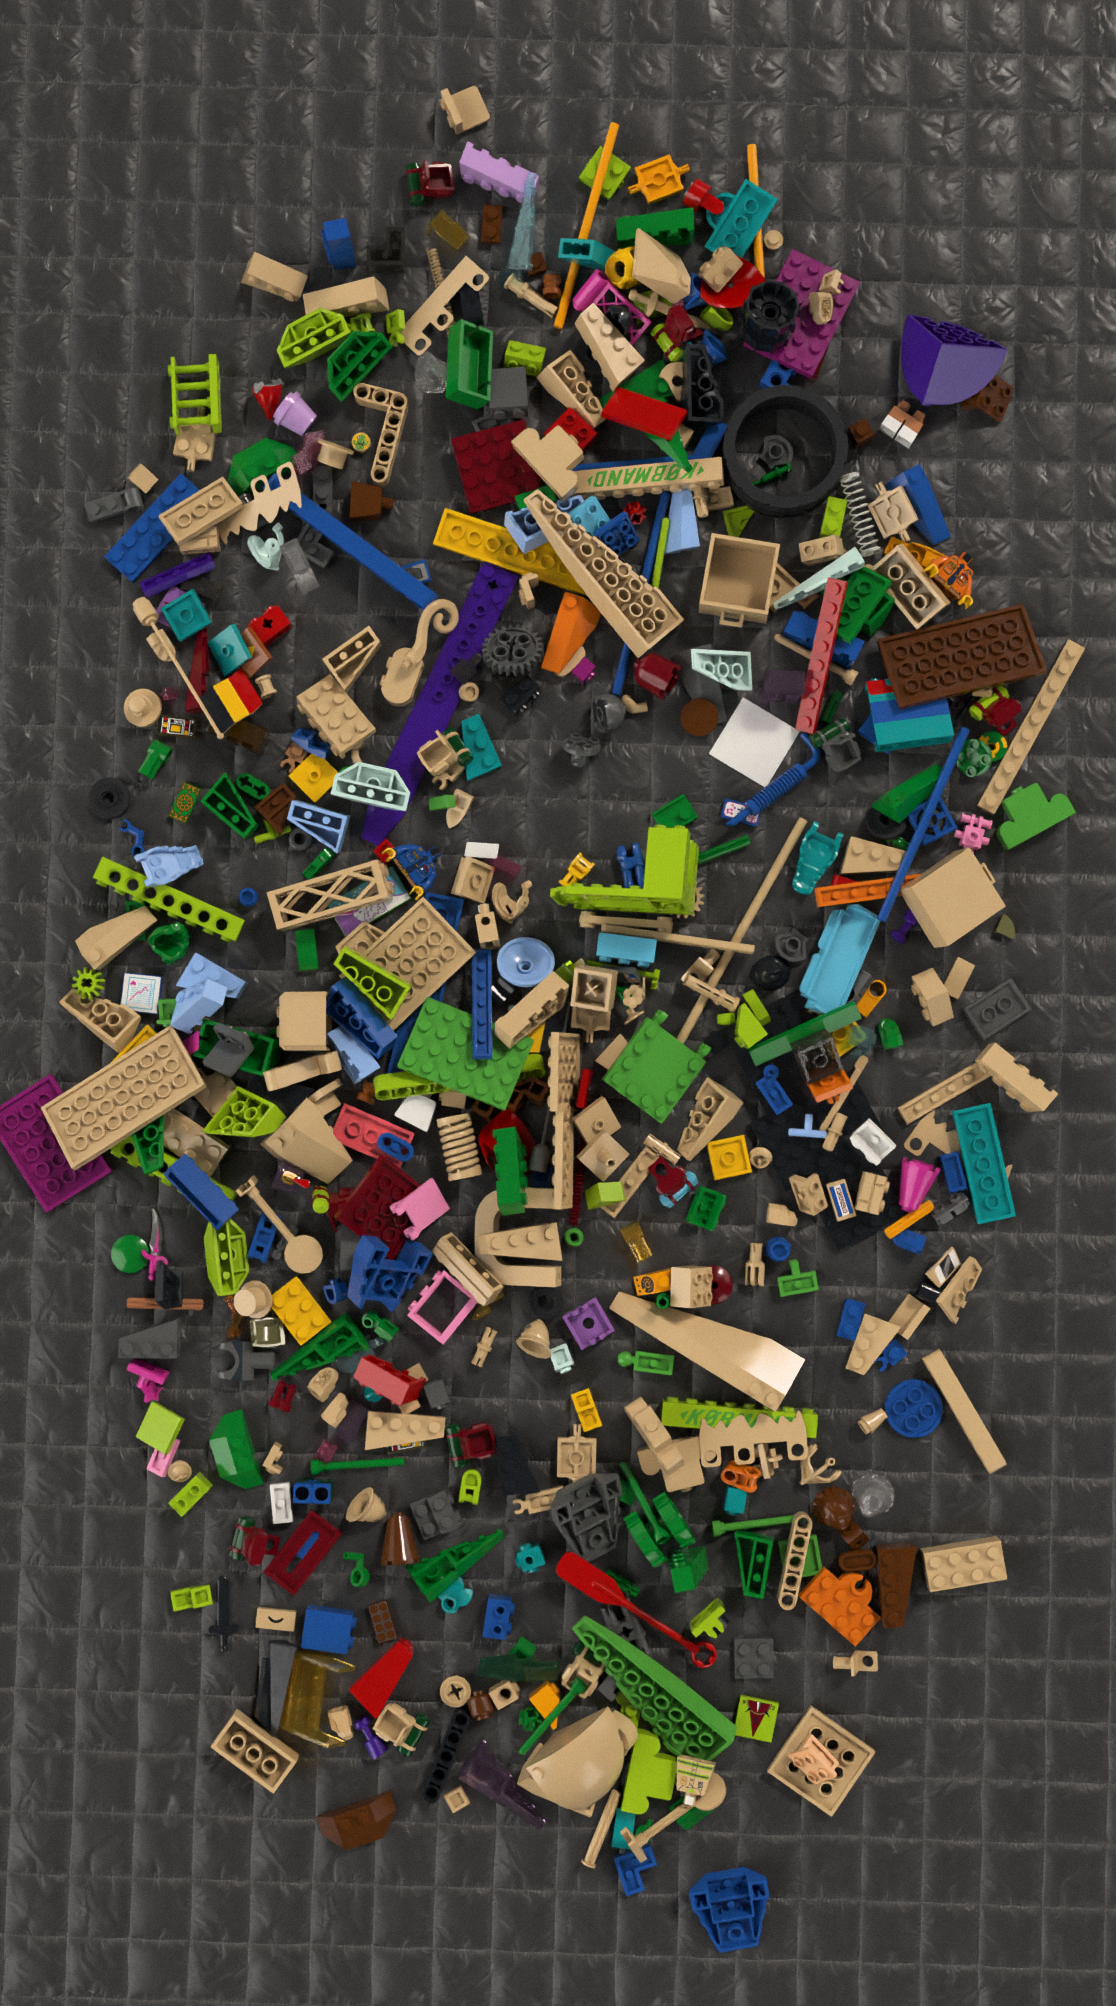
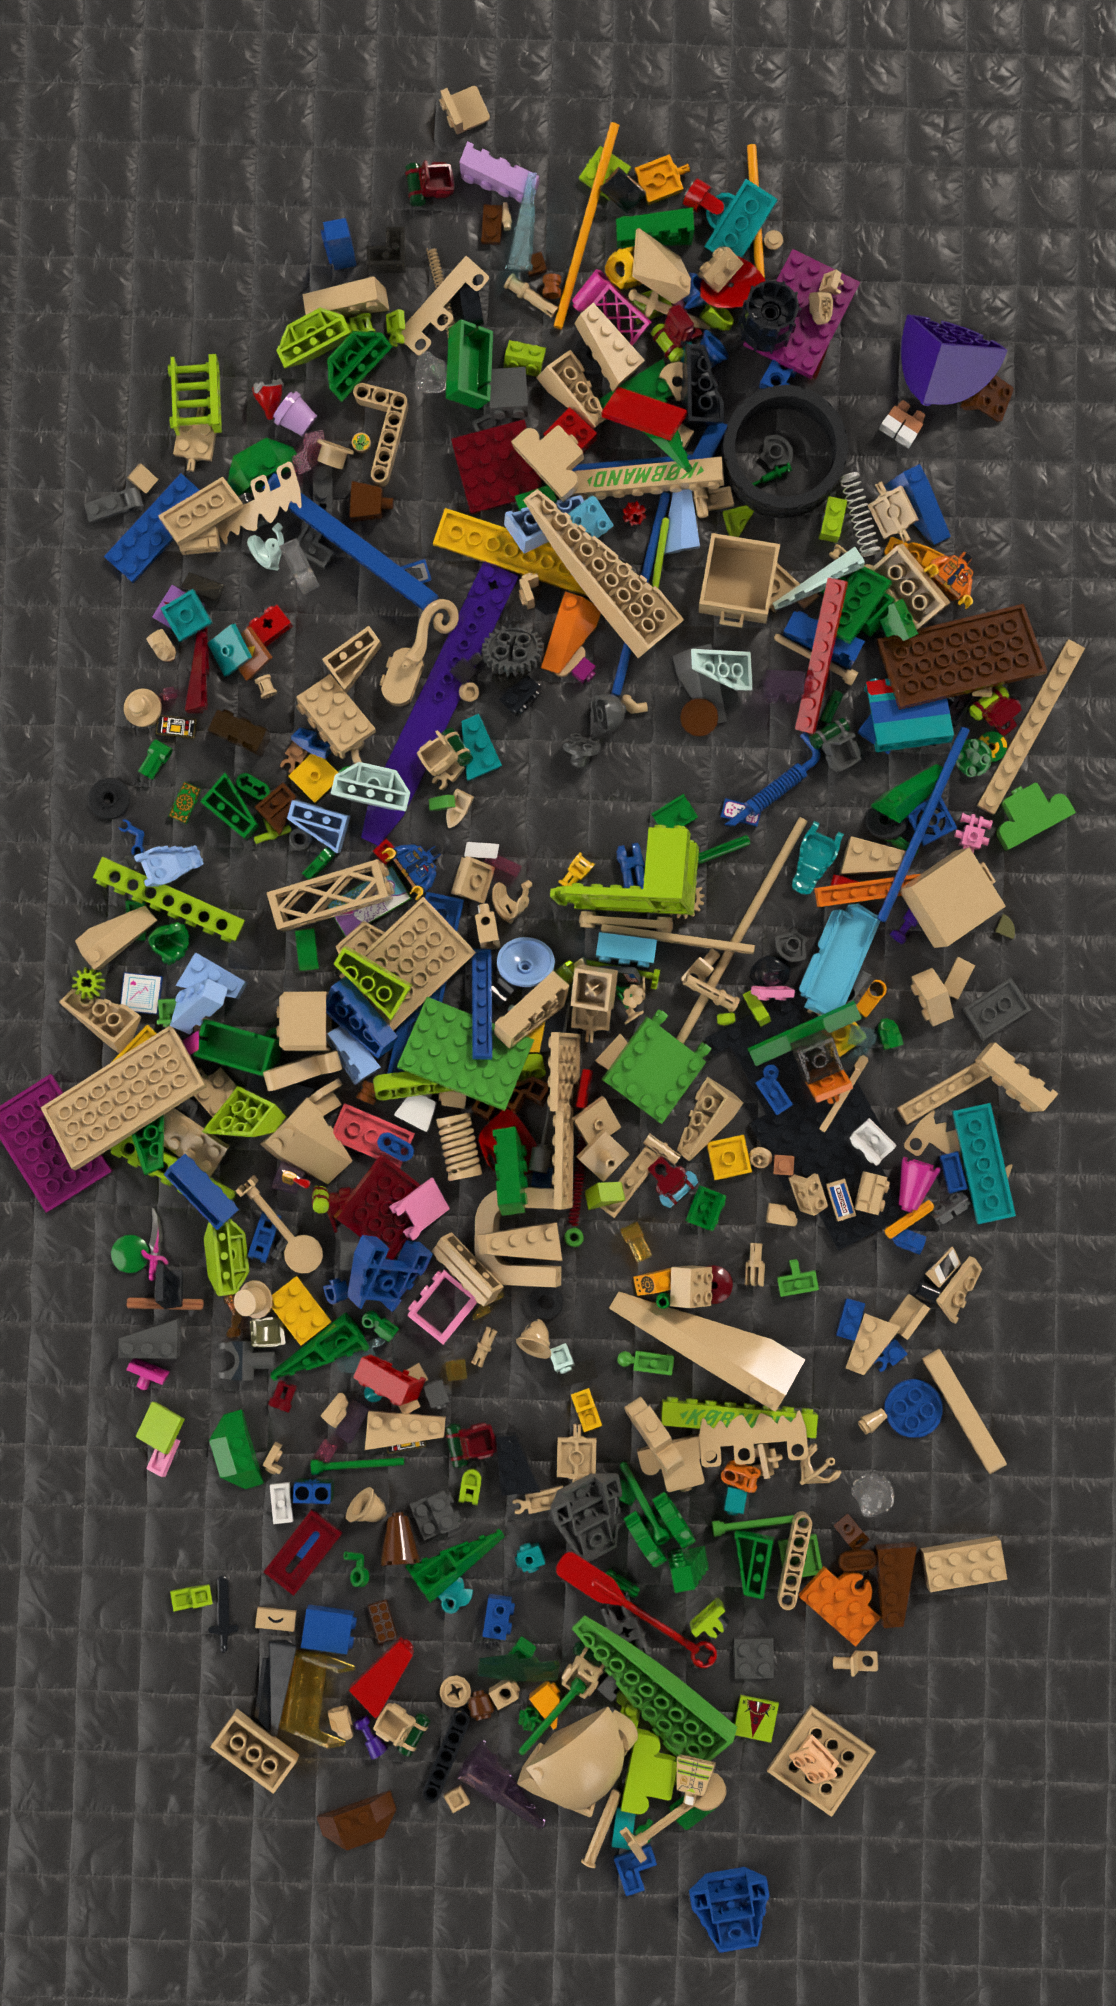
flag [132,597,263,739] -> none
dark purple plate [140,552,216,598] -> none
dark pink piece [141,1381,163,1403] -> none
tan hat [168,1460,192,1482] -> none
lime brick [168,1471,213,1517] -> none
dark grey bracket [203,1022,254,1077] -> none
dark red piece [229,1516,280,1566] -> none
blue plate [239,888,258,907] -> none
tan wedge [241,252,308,302] -> none
tan rock [307,1367,338,1402] -> none
clear yellow slope [429,210,470,250] -> none
teal slope [558,238,614,270] -> none
medium lavender piece [562,1297,615,1350] -> none
blue tile [593,511,640,556] -> none
black hair [605,305,633,336] -> none
dark red cylinder [633,653,682,700] -> none
white sticker [709,697,800,787] -> none
lime slope [734,1003,768,1049] -> none
blue piece [764,1236,791,1262] -> none
light blue piece [788,1114,827,1138] -> none
tan brick [799,535,844,566] -> none
reddish brown hair [812,1486,856,1530] -> none
tan axle [822,1112,848,1151] -> none
reddish brown brick [846,418,874,450] -> none
none -> clear yellow plate [445,1358,468,1381]
none -> tan piece [502,202,512,231]
none -> black plate [600,167,646,214]
none -> bright pink plate [751,986,795,1001]
none -> nougat plate [773,1155,794,1175]
none -> green brick [880,599,918,641]

